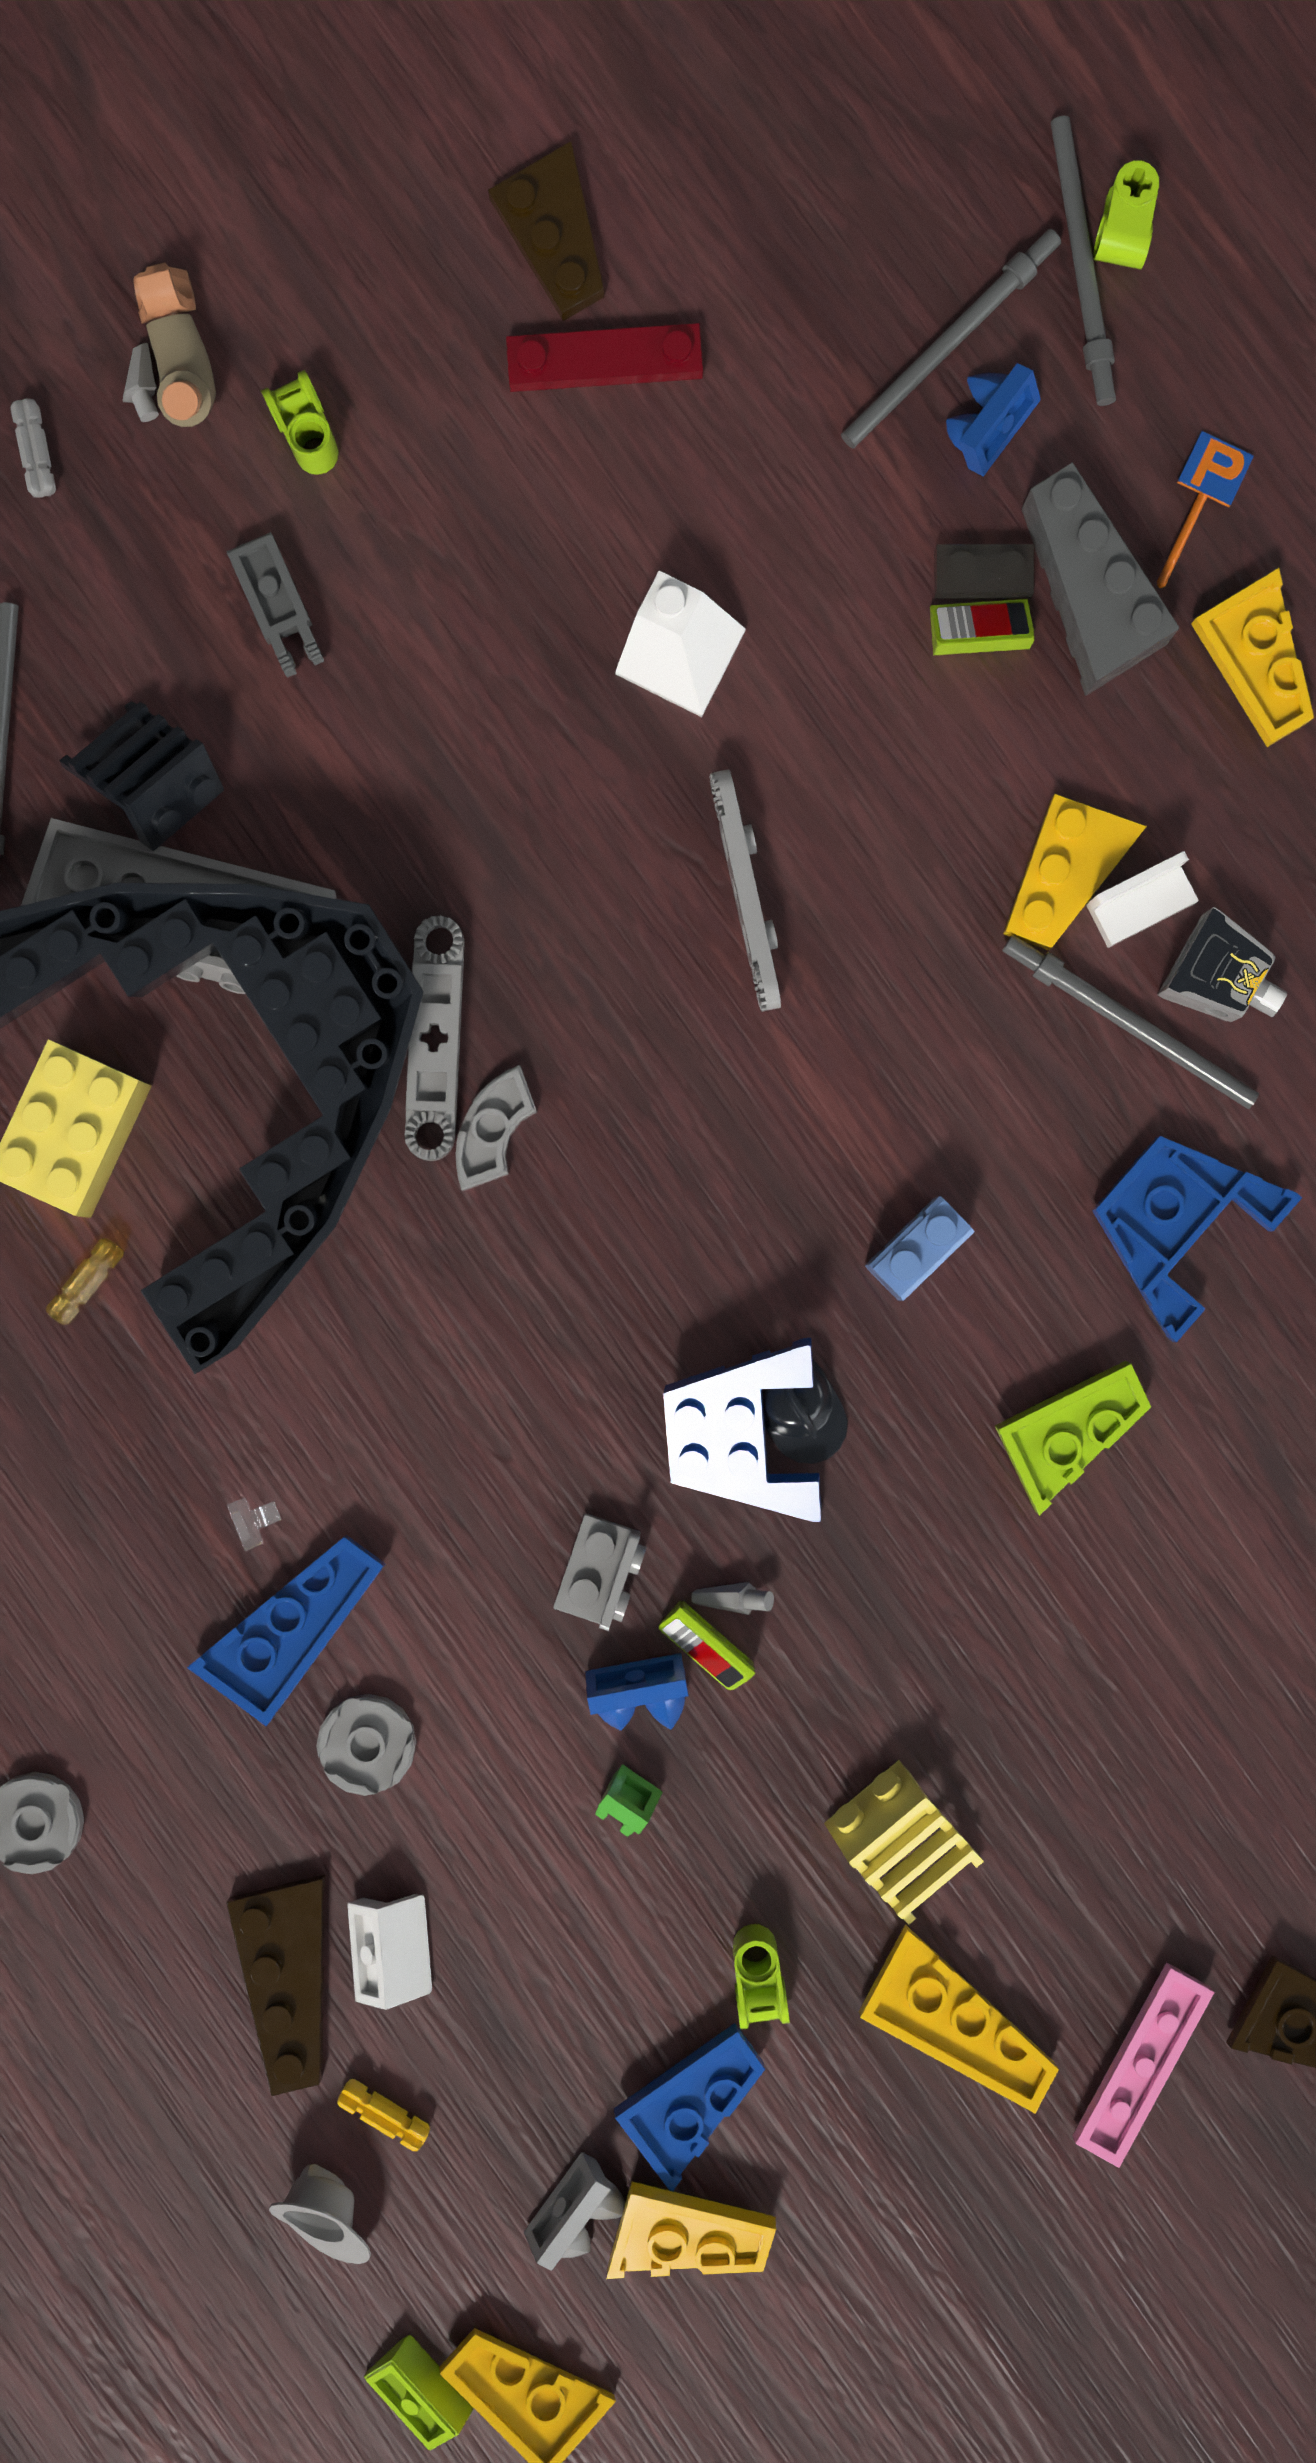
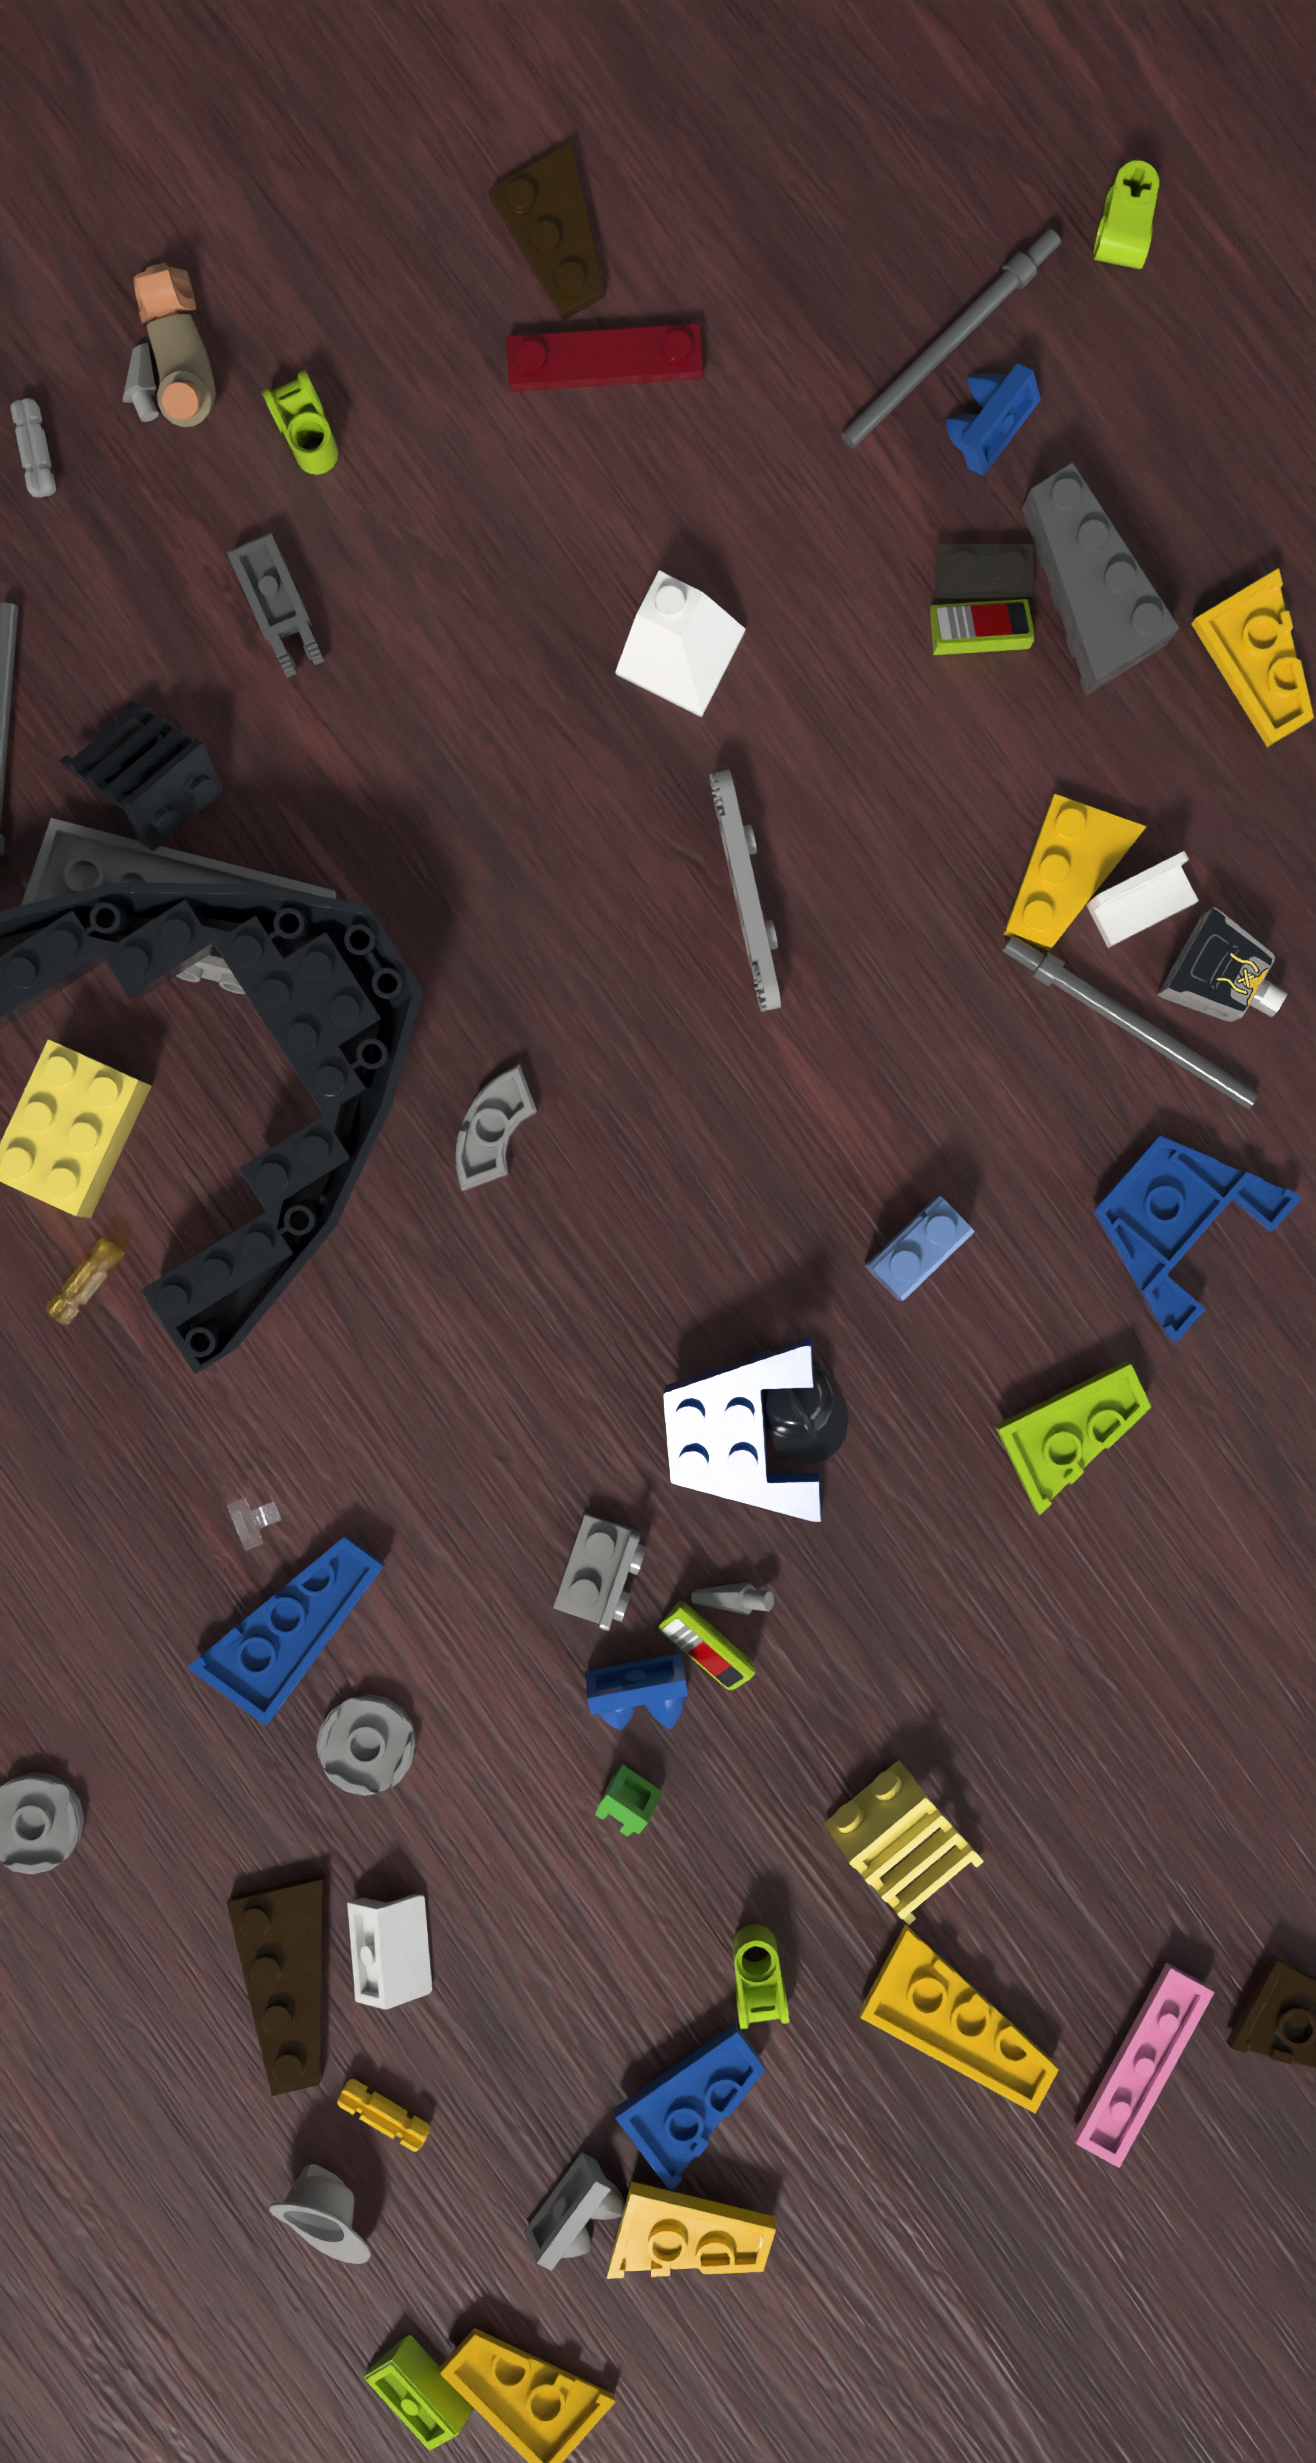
light grey piece [405,915,465,1161] -> none
dark grey bar [1051,116,1116,406] -> none
piece [1157,431,1254,588] -> none

